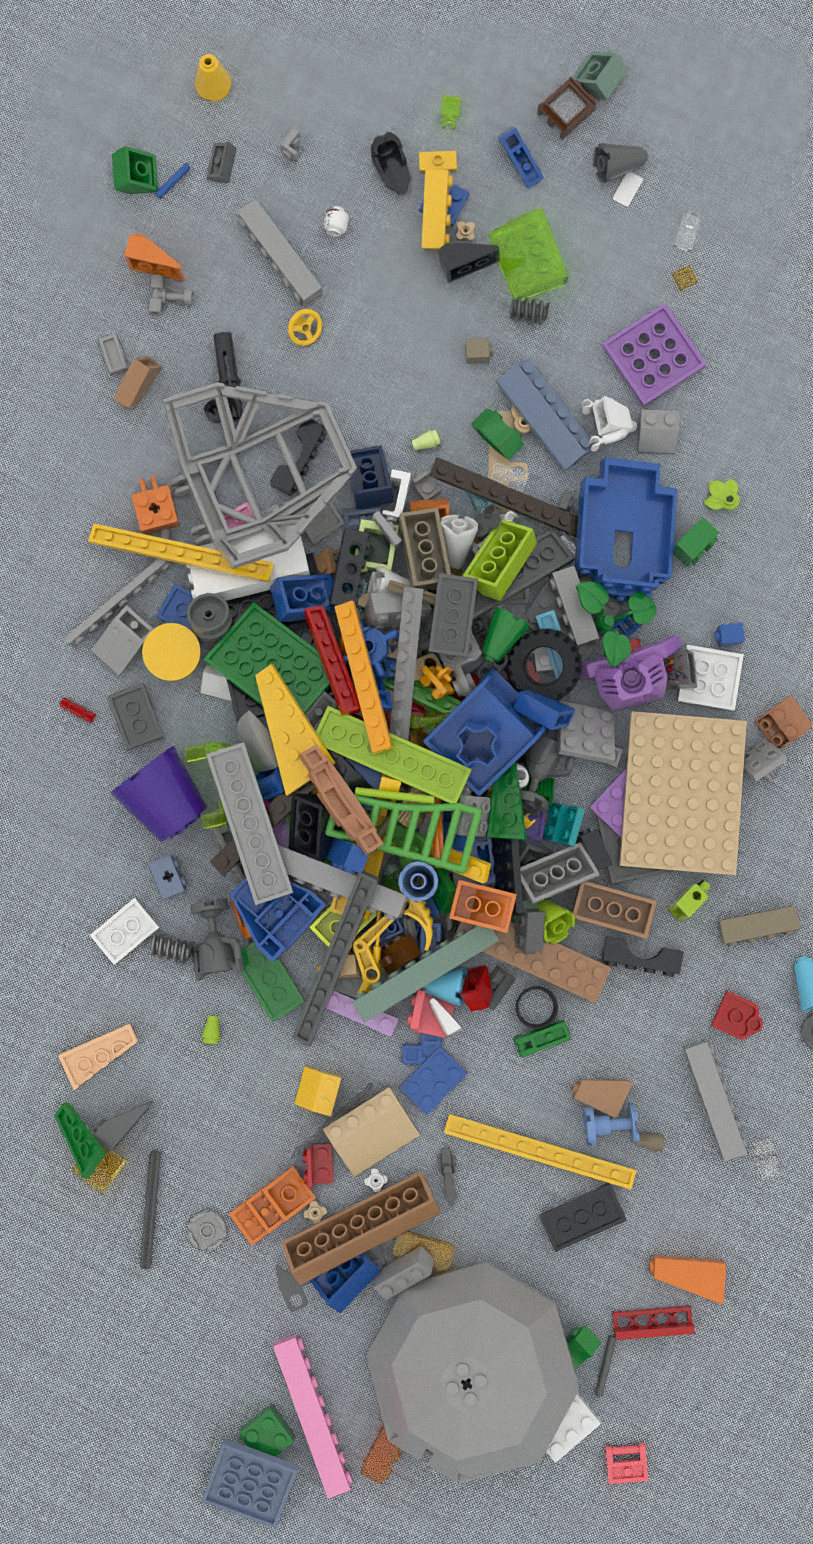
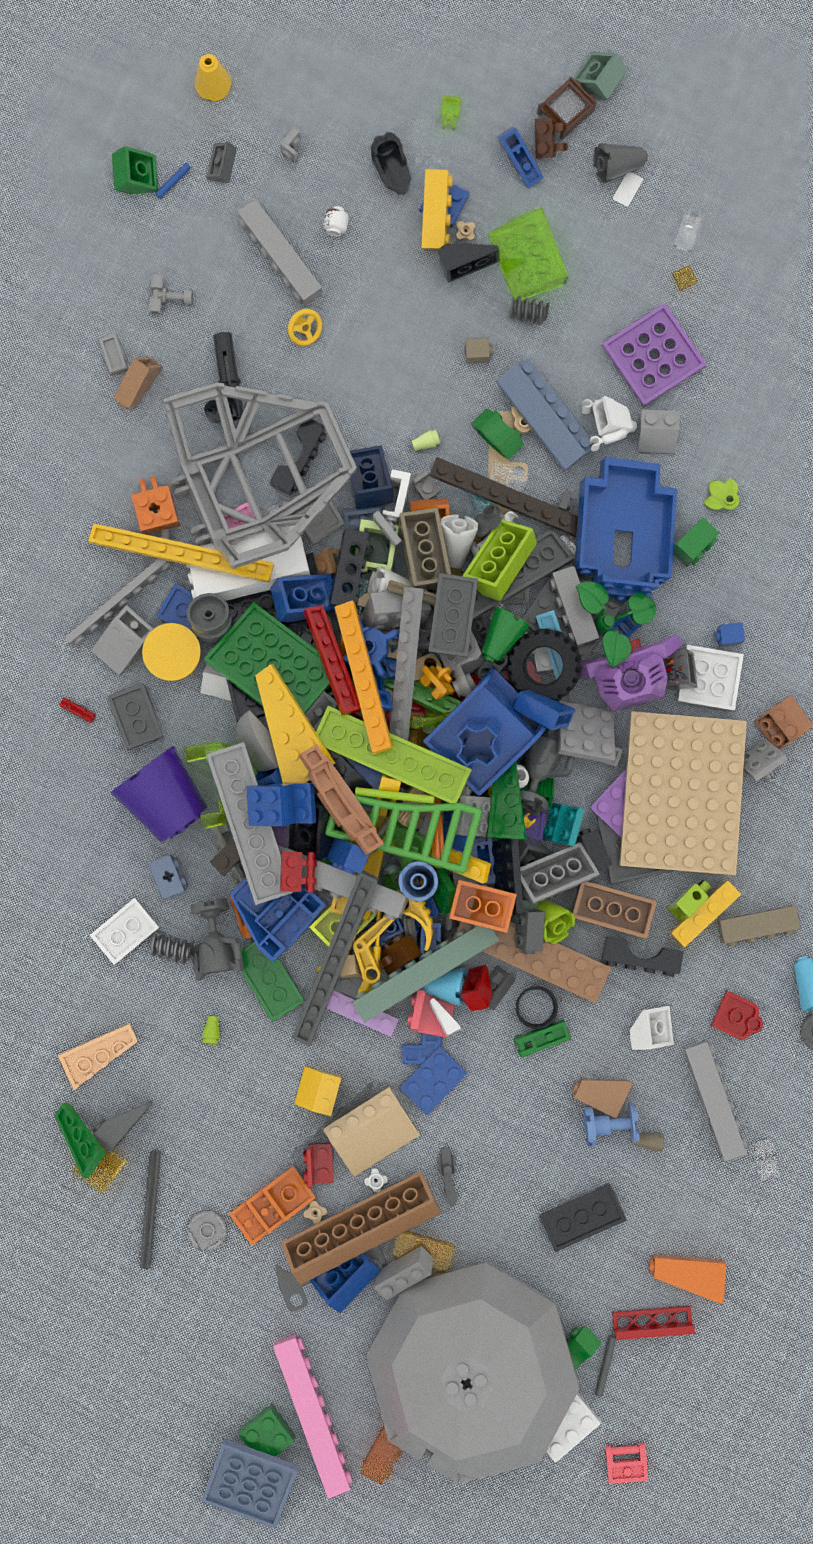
orange slope [124,234,185,282] -> none
yellow plate [419,151,457,173] -> none
yellow plate [444,1114,637,1189] -> none
none -> blue bracket [246,783,316,827]
none -> red plate [280,851,317,892]
none -> reddish brown plate [535,118,568,158]
none -> white slope [630,1006,674,1050]
none -> yellow brick [668,880,741,947]

